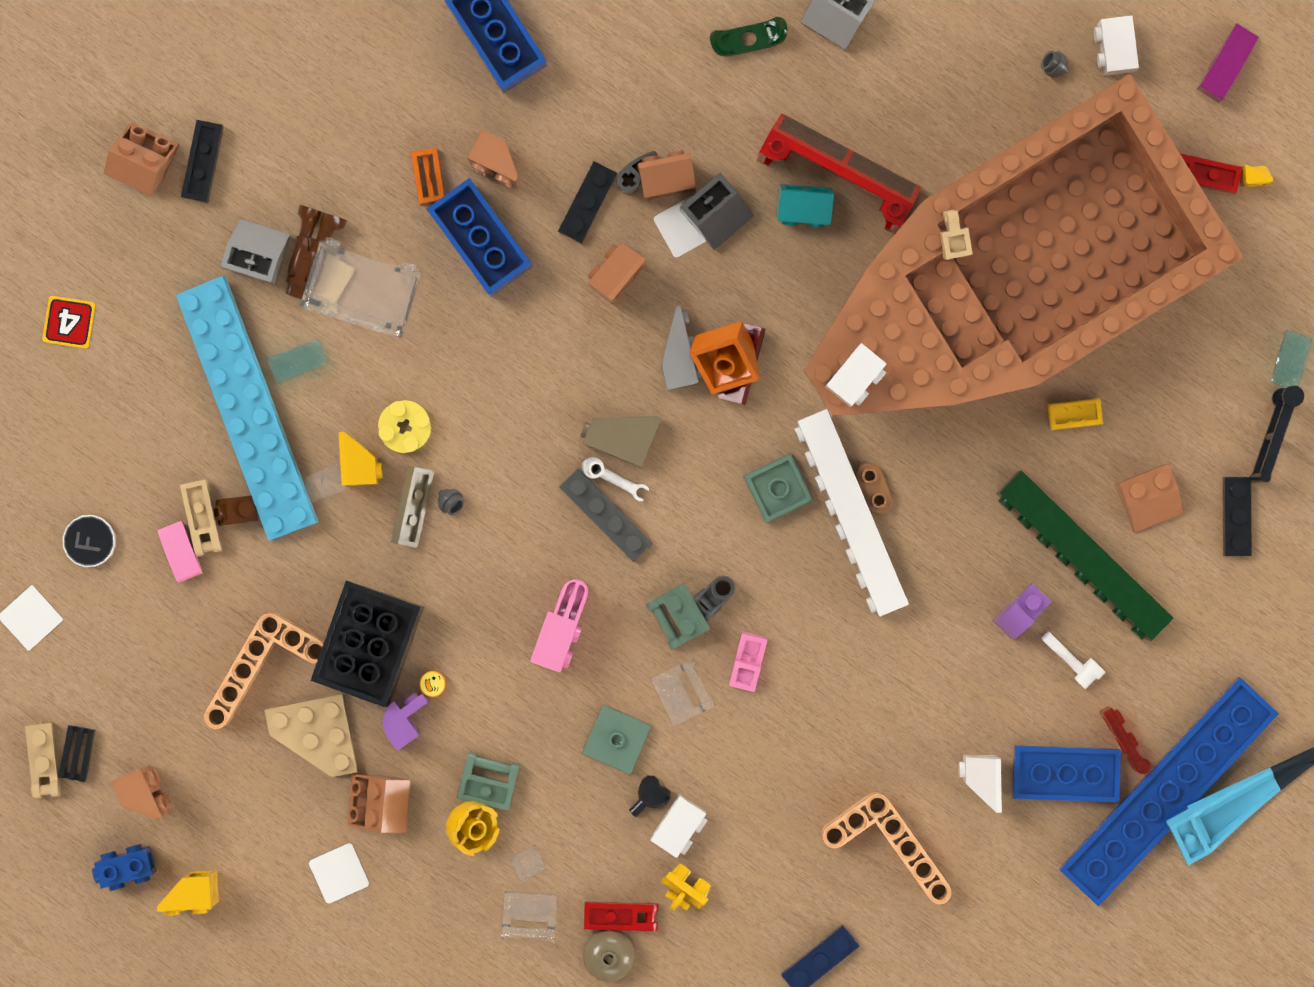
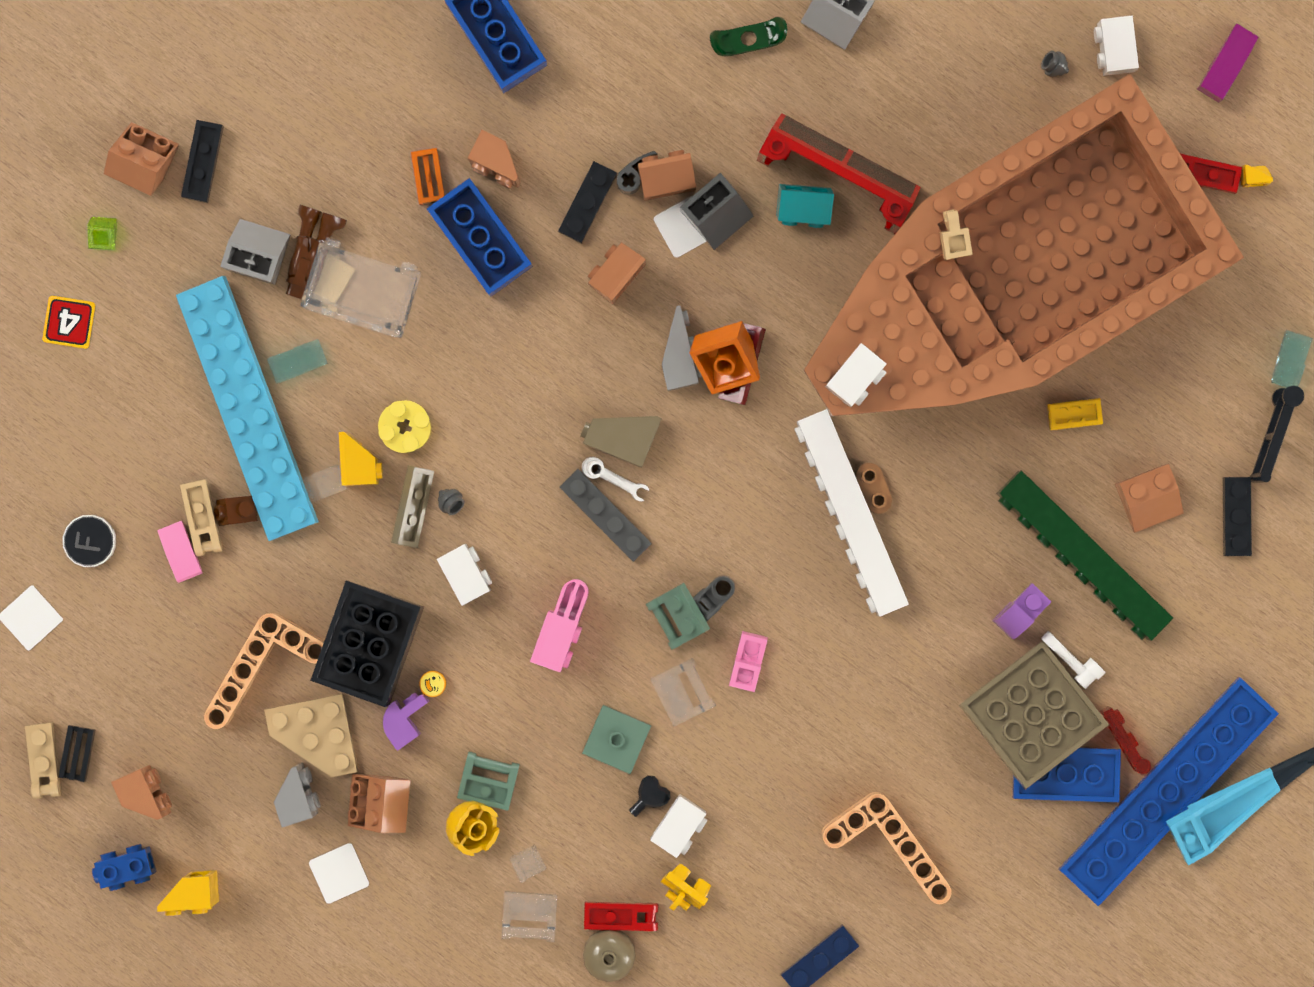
sand green plate [743,453,814,523] -> none
white slope [958,755,1002,813] -> none
none -> clear neon green slope [87,217,117,250]
none -> light grey slope [274,763,321,827]
none -> white brick [437,544,492,606]
none -> dark tan plate [959,641,1109,789]

